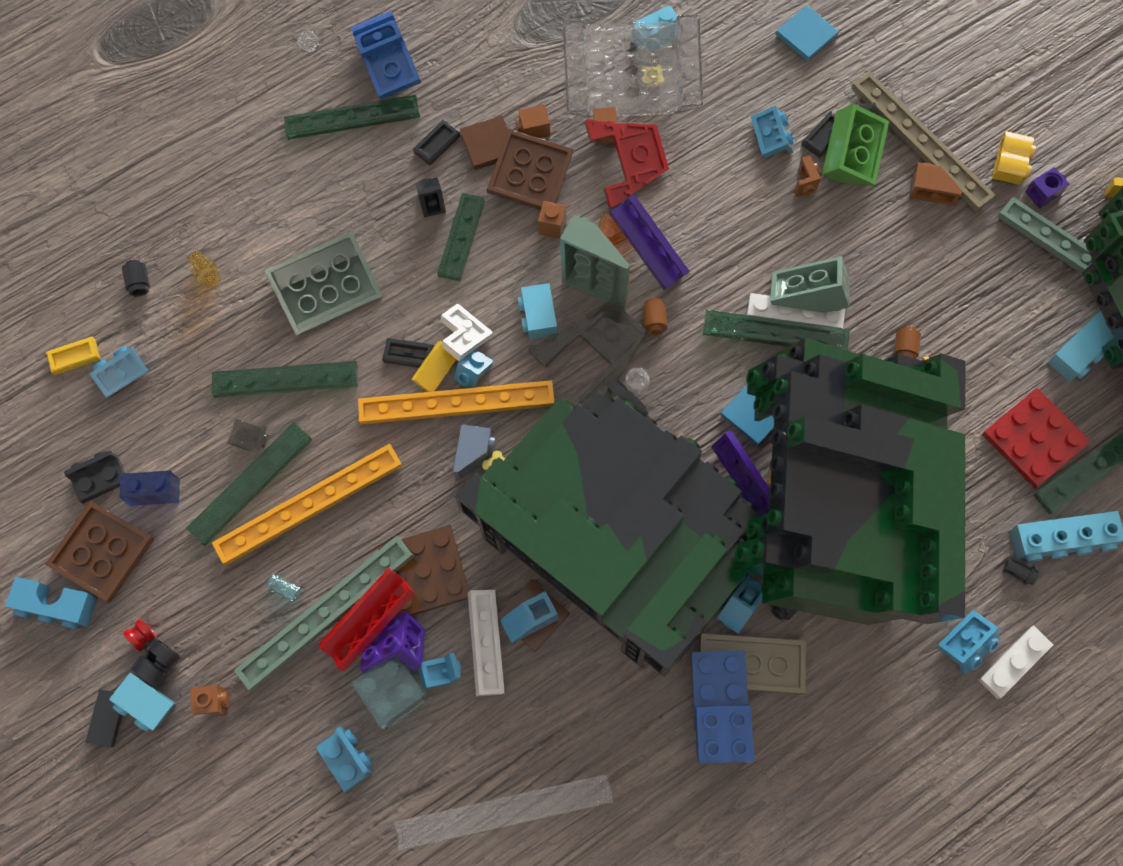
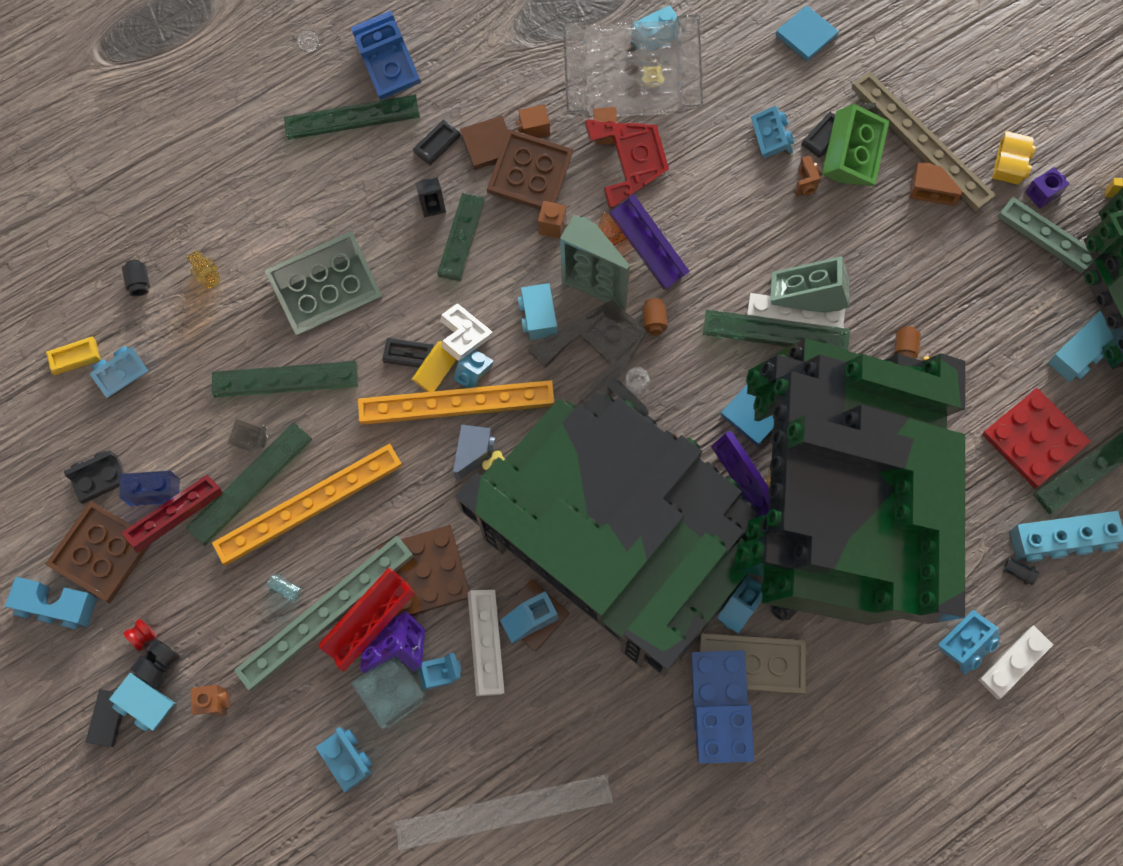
none -> dark red plate [121,475,223,553]

